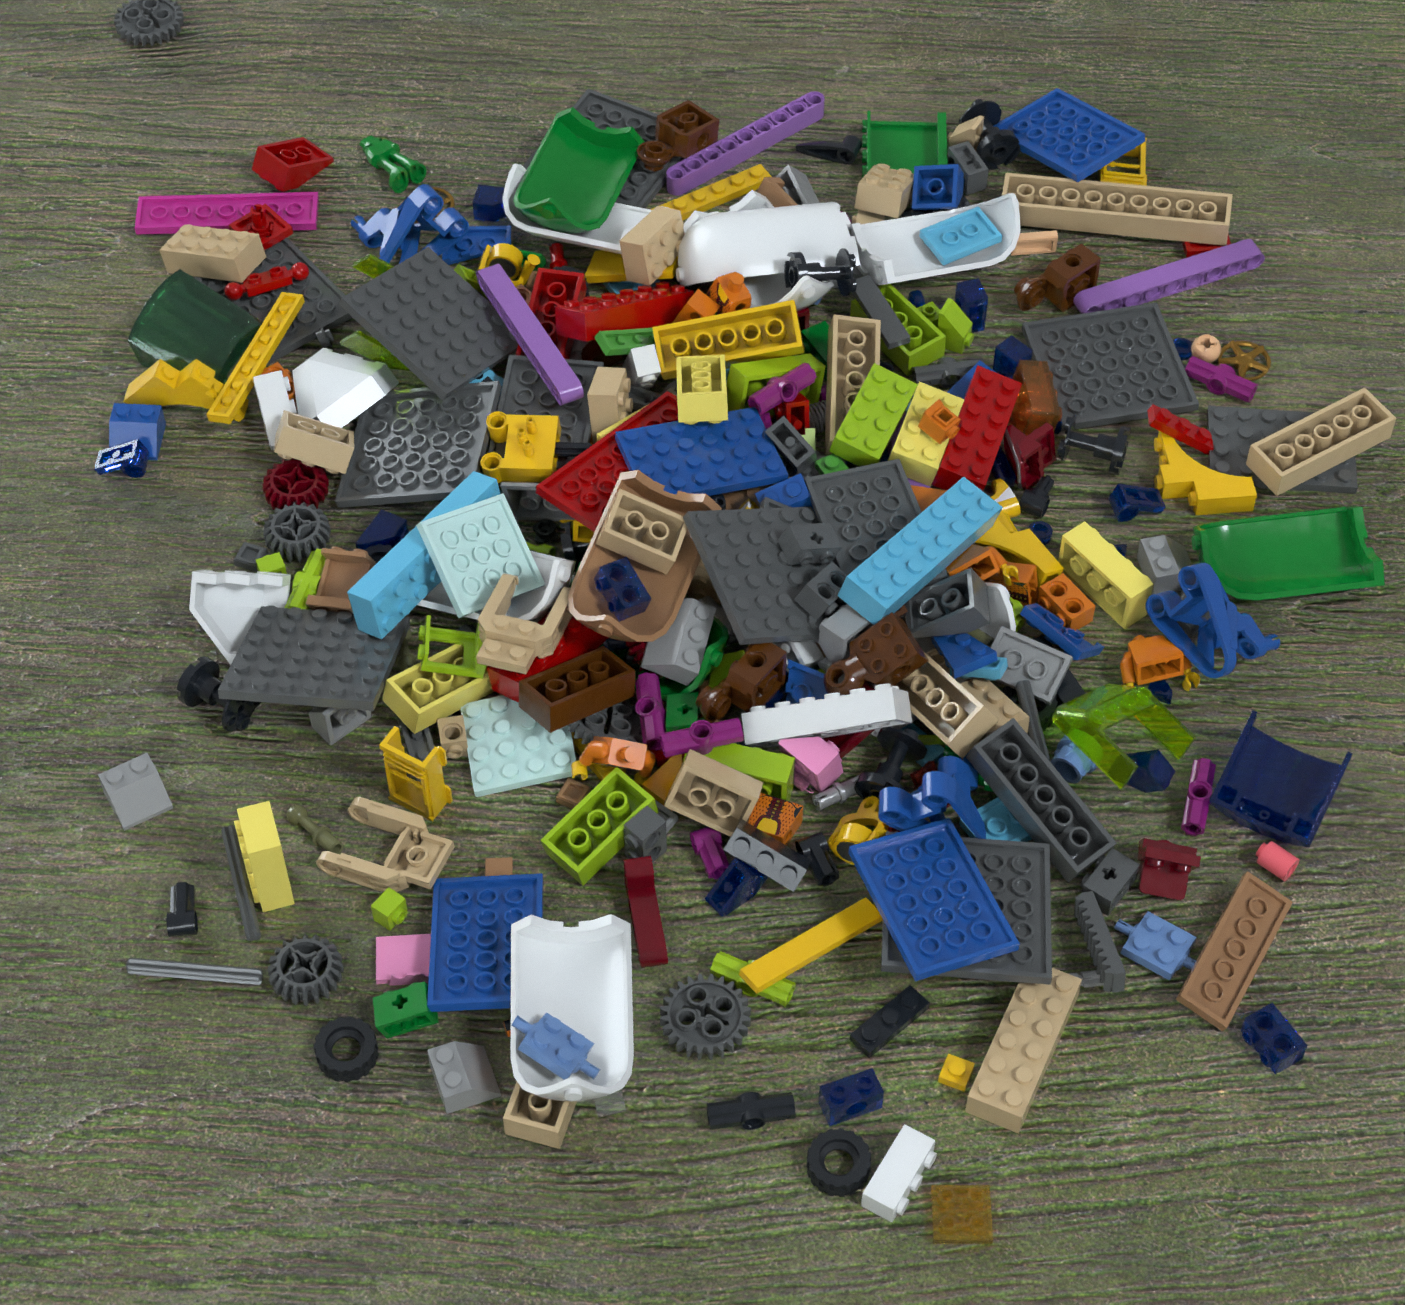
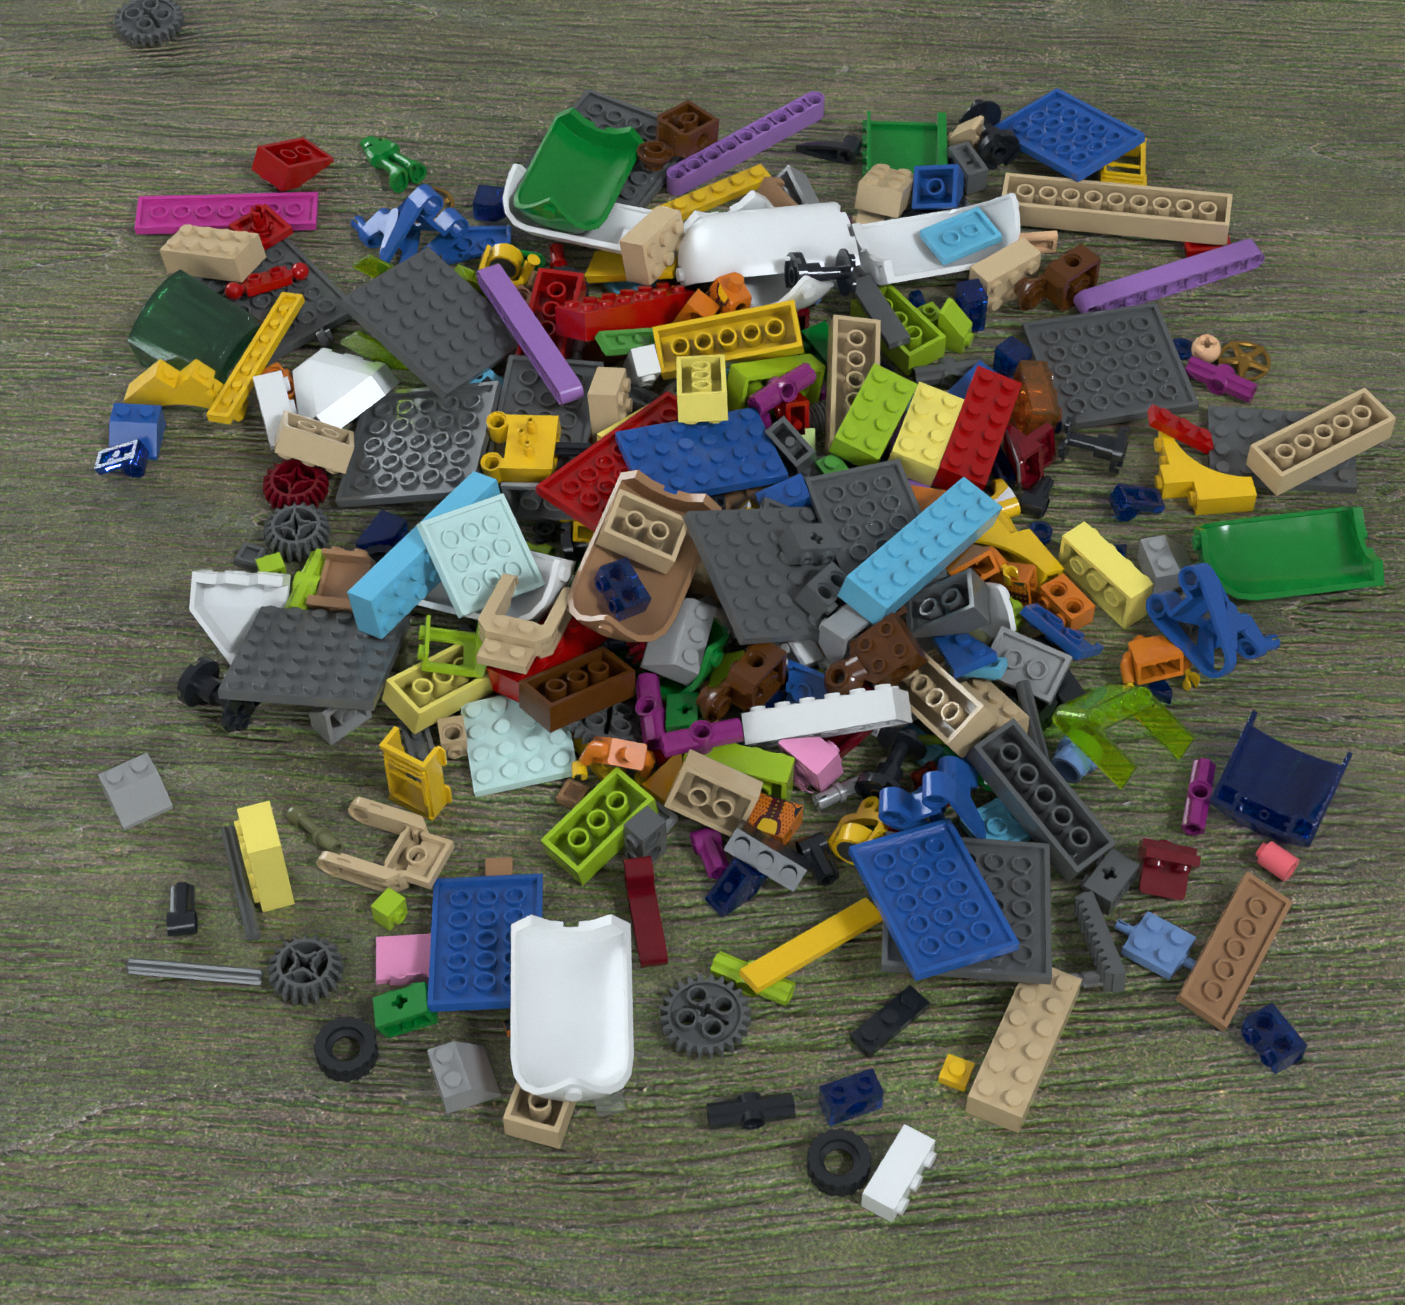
medium blue plate [511,1012,600,1080] -> none
orange window [918,399,961,445] -> none
clear yellow tile [930,1185,993,1244] -> none
clear blue slope [1108,749,1176,793] -> none
none -> tan brick [967,237,1041,315]

